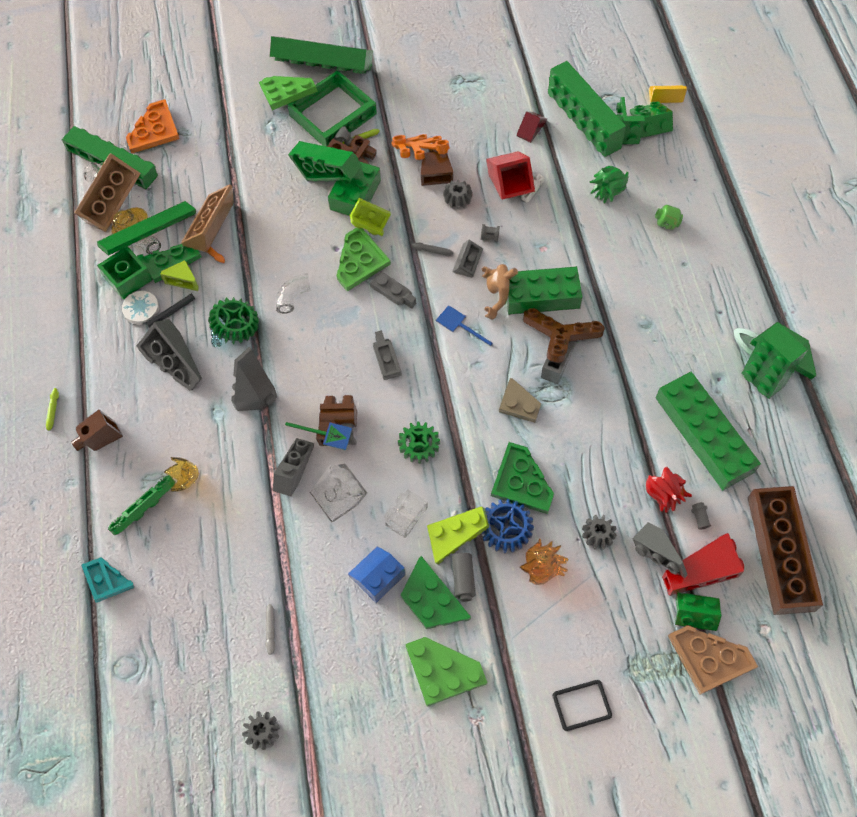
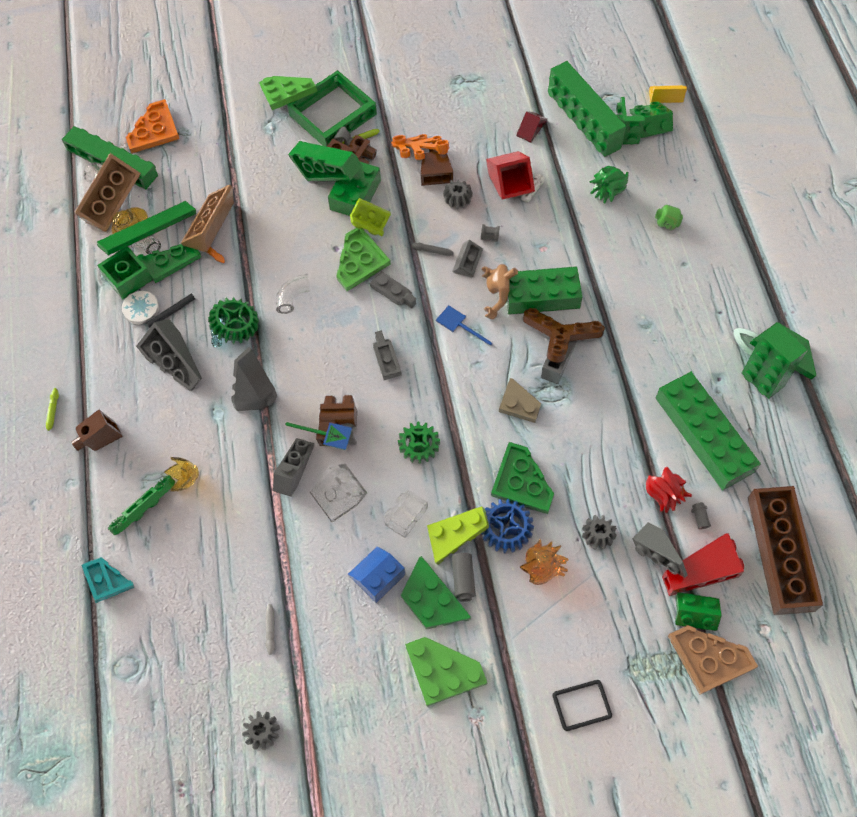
lime slope [160,260,199,291] -> none
green brick [269,36,373,74] -> none

